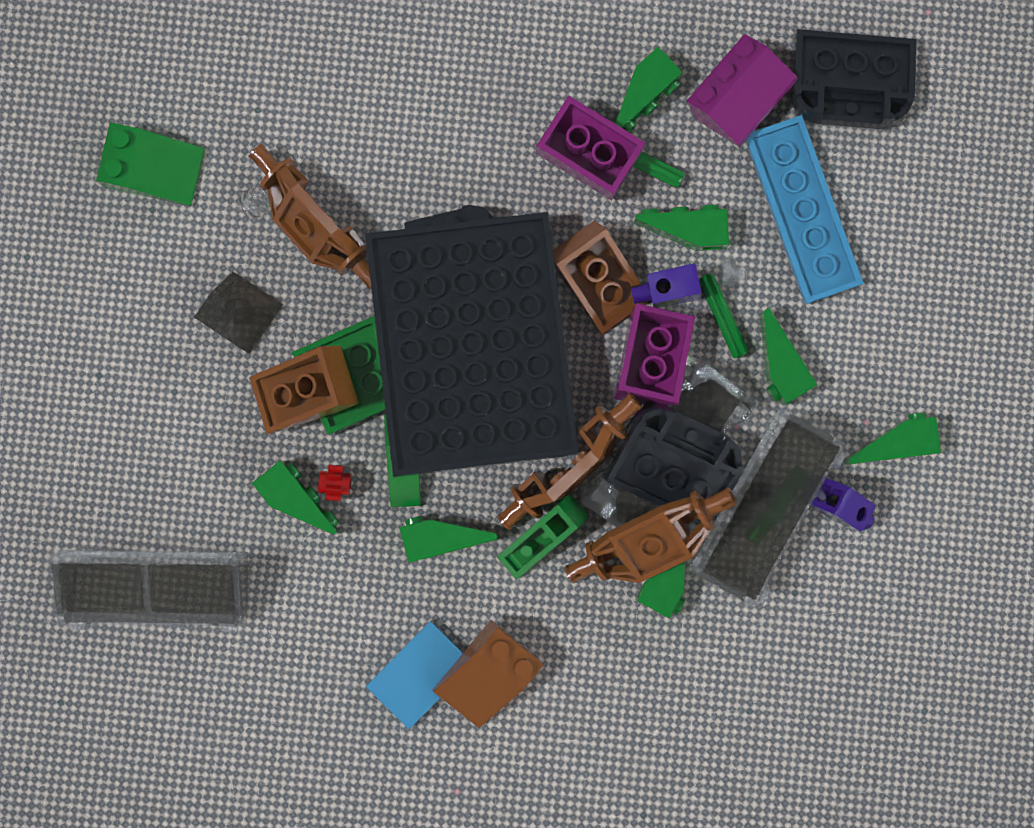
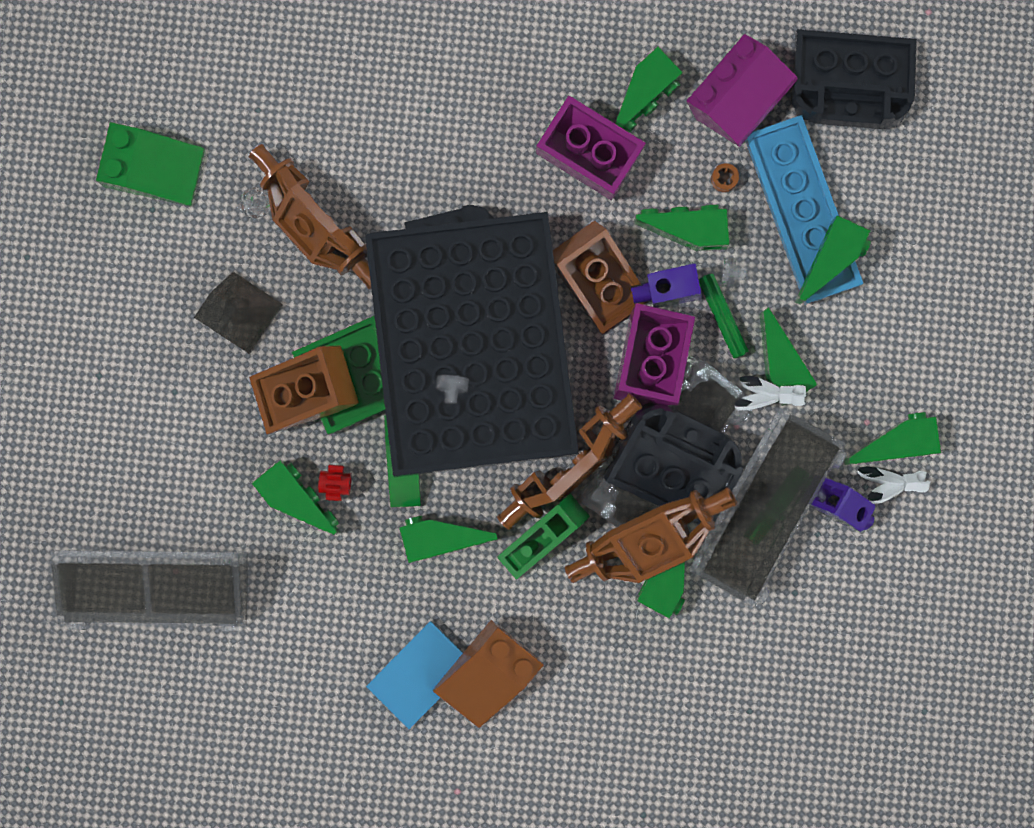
green axle [633,151,685,188] -> none
none -> clear tile [436,375,468,404]
none -> dark orange bush [711,163,739,193]
none -> white piece [735,376,806,410]
none -> green slope [795,216,871,305]
none -> white piece [858,466,931,504]

